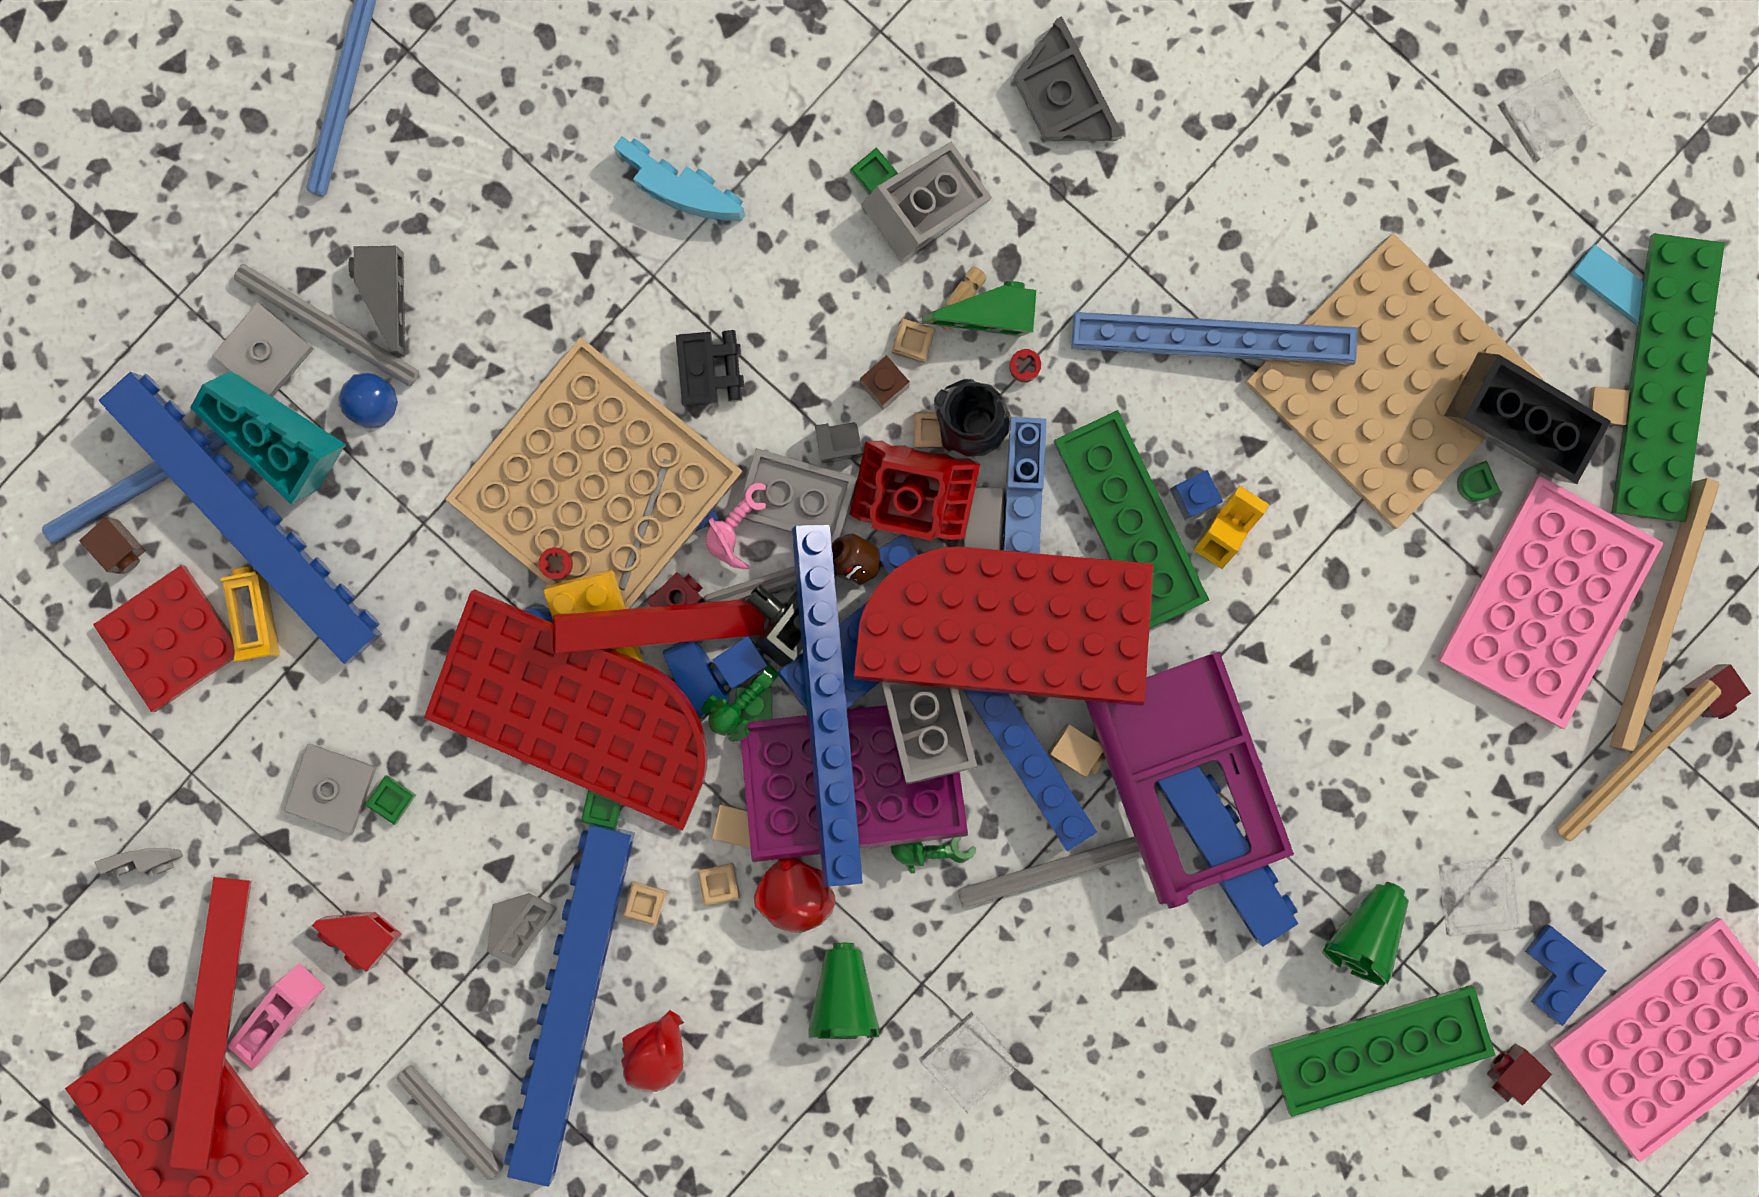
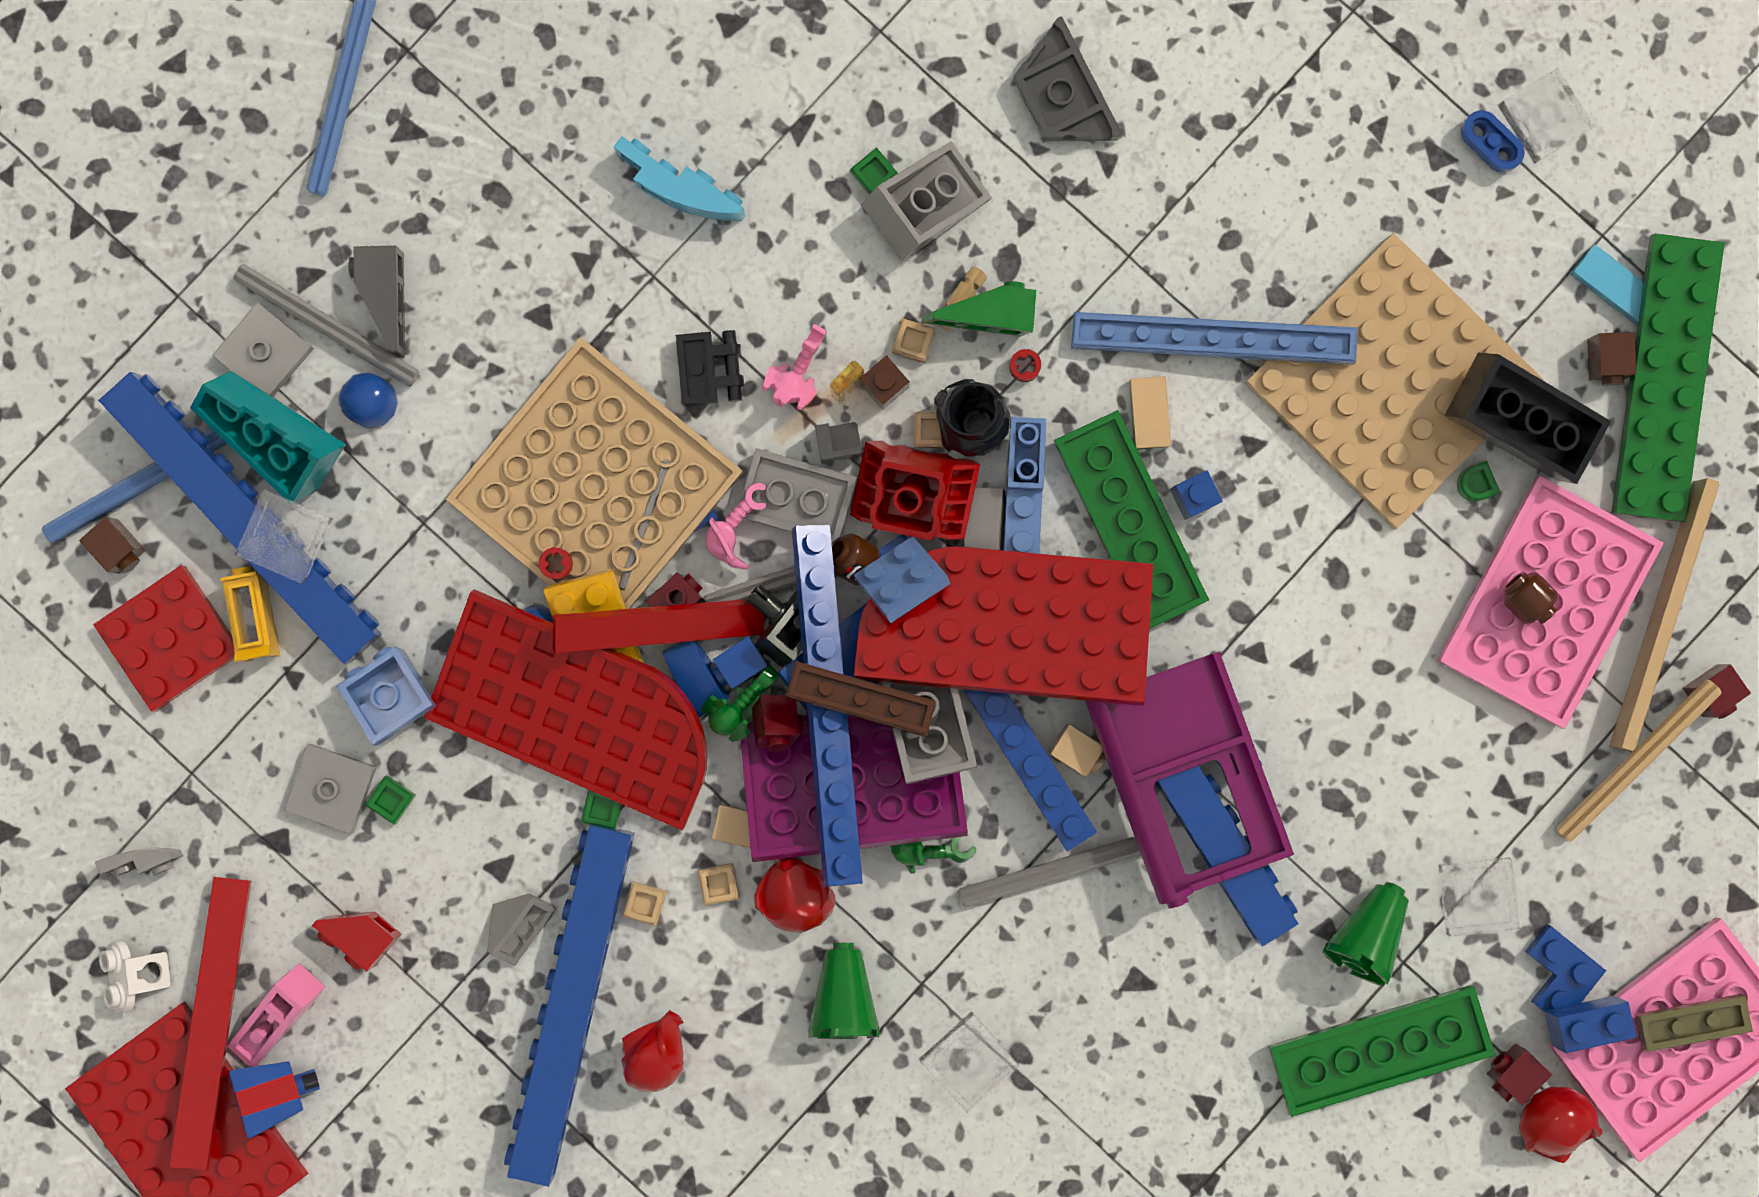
light grey axle [397,1065,503,1180] -> none
yellow brick [1193,485,1269,569] -> none
tan tile [1589,386,1630,427] -> none
none -> white bracket [99,940,171,1013]
none -> torso [228,1061,320,1139]
none -> clear plate [235,489,333,584]
none -> medium blue plate [336,646,436,746]
none -> dark red brick [752,695,803,752]
none -> bright pink piece [762,324,827,410]
none -> reddish brown tile [785,661,936,737]
none -> clear yellow tile [830,361,864,404]
none -> medium blue plate [854,537,951,623]
none -> tan tile [1129,376,1171,450]
none -> blue plate [1461,110,1525,173]
none -> reddish brown head [1503,571,1558,624]
none -> red helmet [1519,1087,1603,1163]
none -> blue brick [1544,996,1637,1053]
none -> reddish brown brick [1587,332,1636,386]
none -> olive plate [1635,994,1753,1052]

